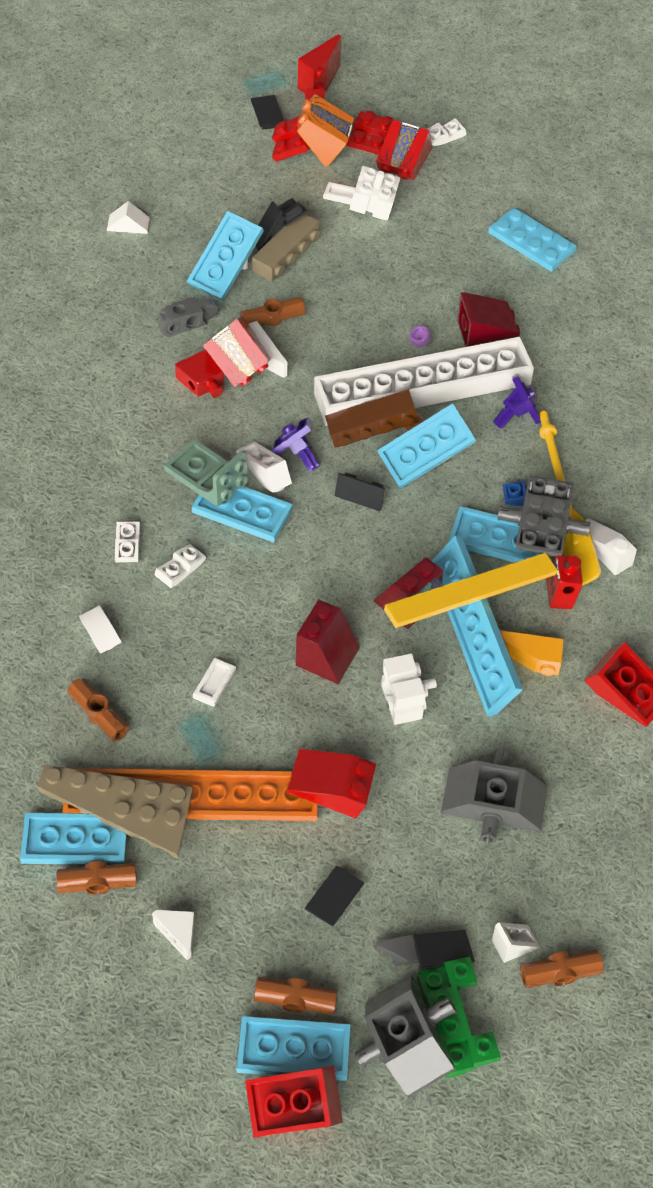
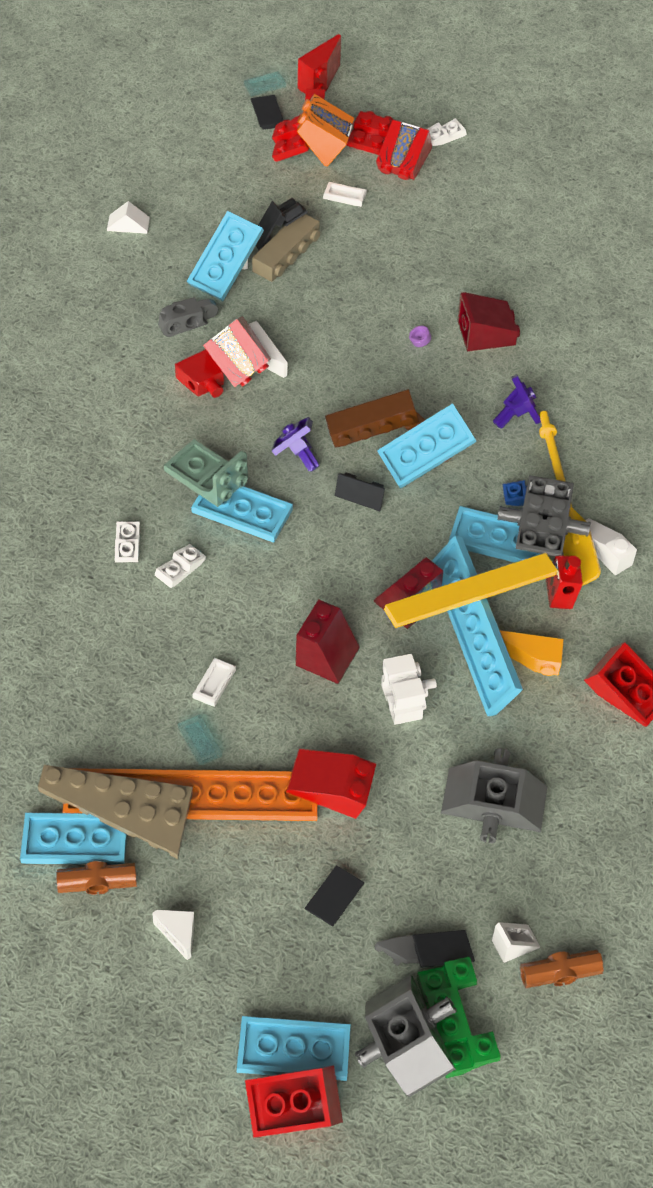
dark orange piece [67,678,129,742] -> none
white slope [79,605,121,654] -> none
white slope [236,442,292,493] -> none
dark orange piece [240,297,305,326] -> none
dark orange piece [254,977,338,1015] -> none
white brick [314,337,534,426] -> none
white brick [350,166,401,220] -> none
medium azure plate [488,207,577,272] -> none

